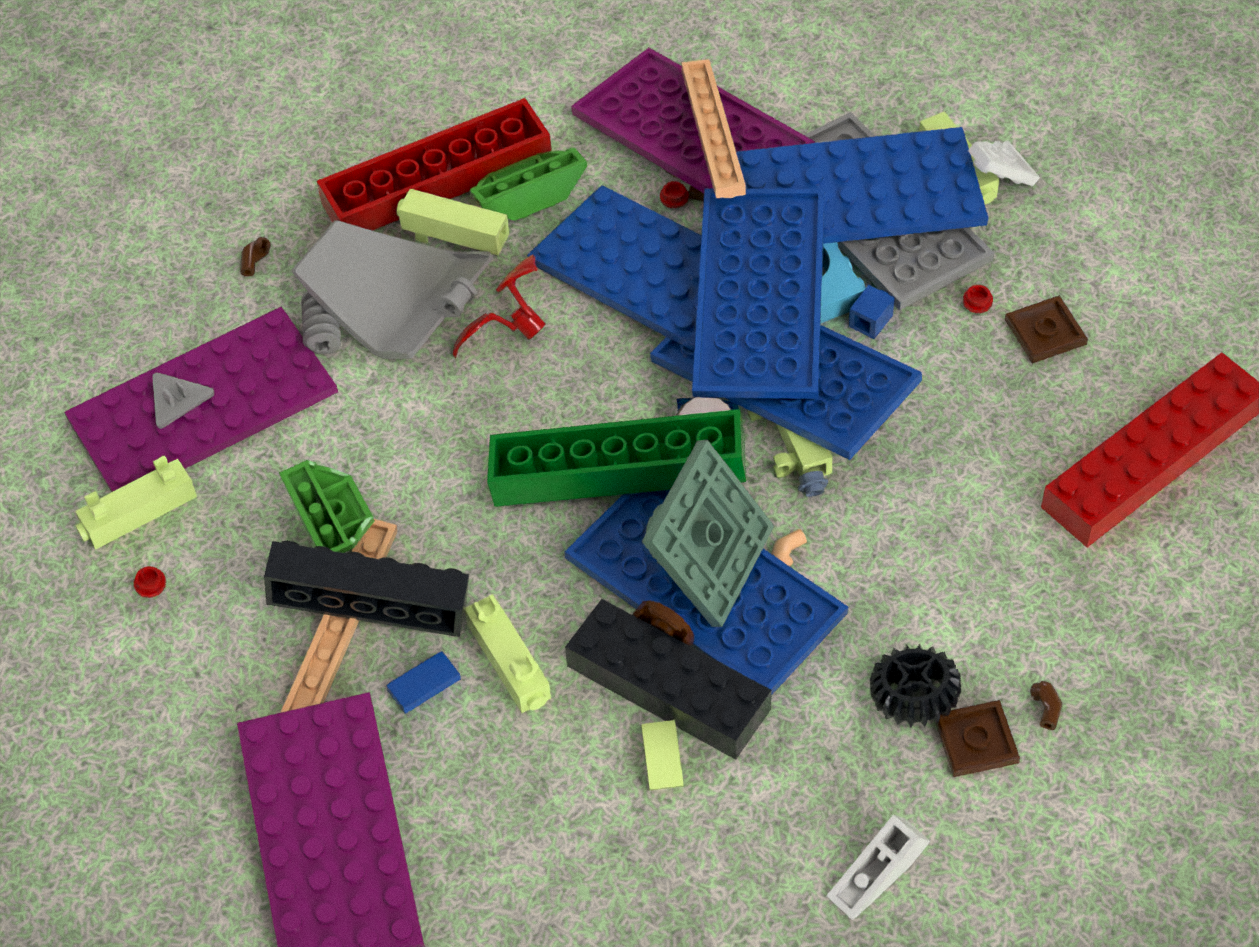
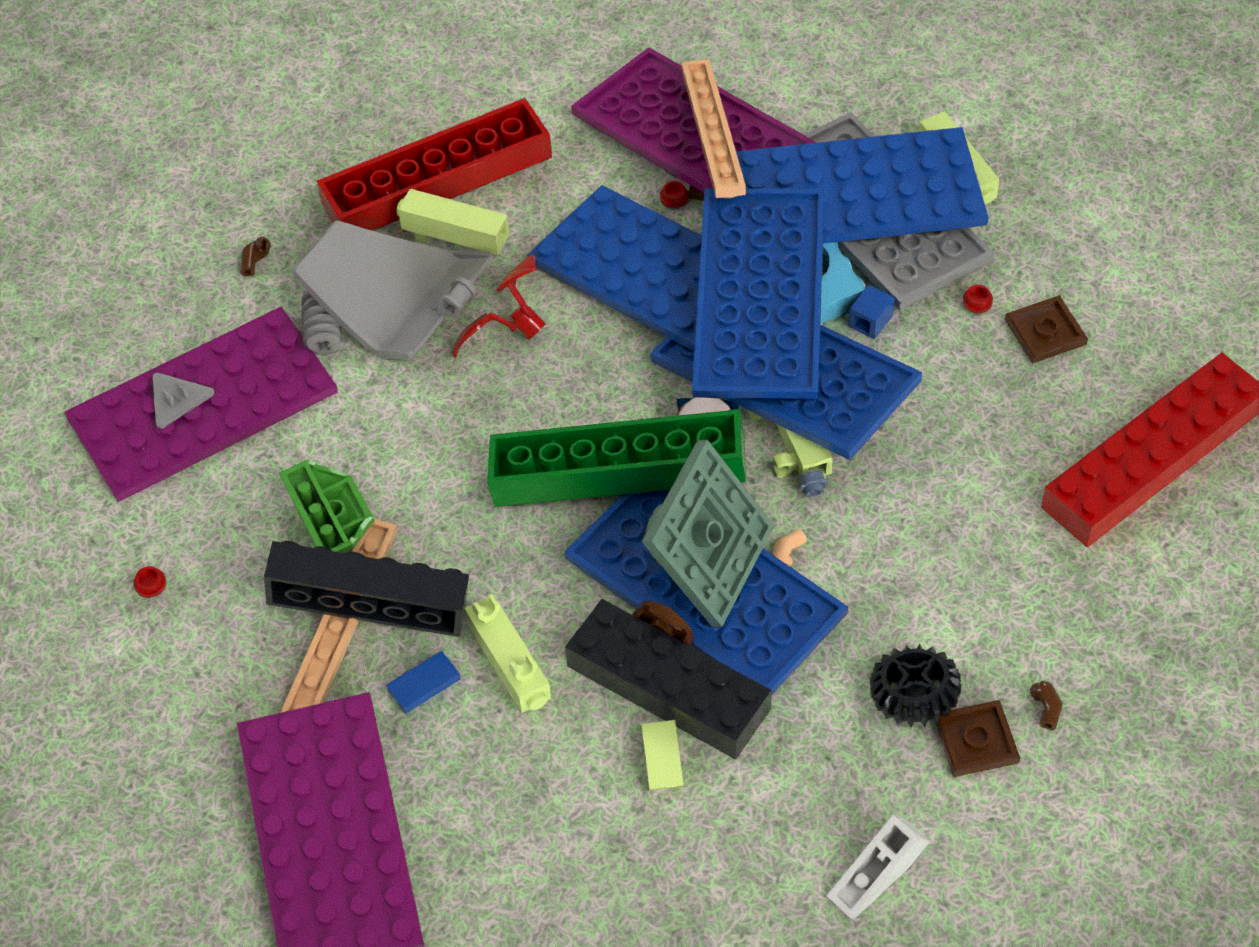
yellowish green brick [75,456,197,550] -> none
bright green wedge [470,147,588,221] -> none
white wing [968,141,1040,186] -> none

